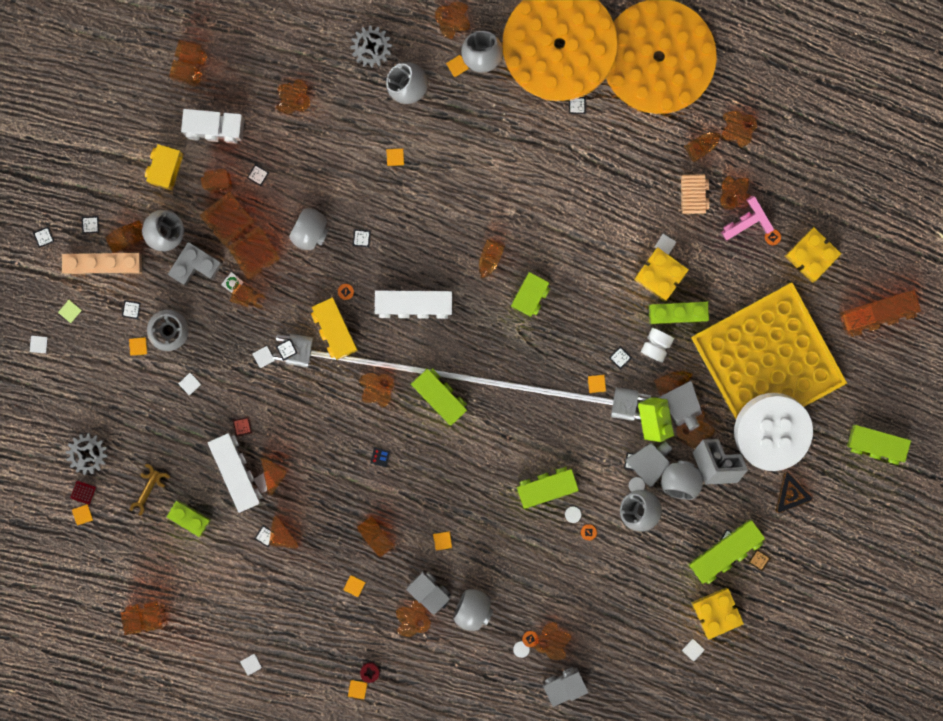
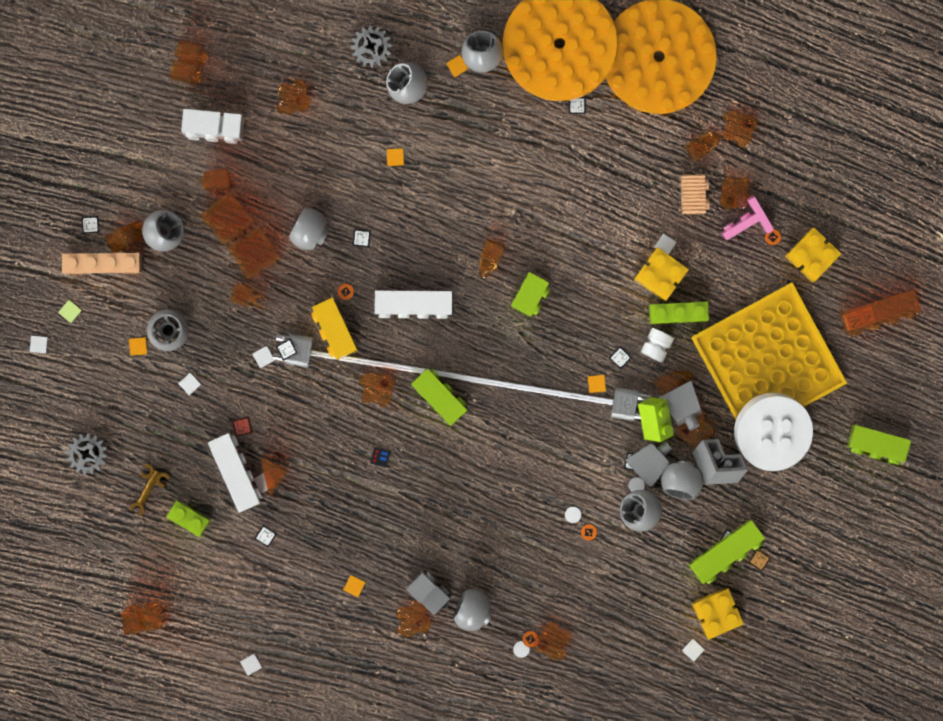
sticker [33,227,54,248] -> none
dark red slope [70,480,96,505] -> none
light orange sticker [72,504,93,526] -> none
sticker [121,300,141,319] -> none
yellow piece [145,144,184,191] -> none
light grey brick [167,242,222,286] -> none
white sticker [221,272,244,295] -> none
sticker [247,164,269,186] -> none
clear orange slope [269,515,299,549] -> none
light orange sticker [348,680,367,699] -> none
clear orange slope [357,516,395,557] -> none
dark red wheel [360,662,380,683] -> none
light orange sticker [433,531,452,551] -> none
clear orange plate [434,2,470,39] -> none
lime brick [517,467,579,509] -> none
light grey brick [542,667,588,707] -> none
black piece [775,472,813,513] -> none

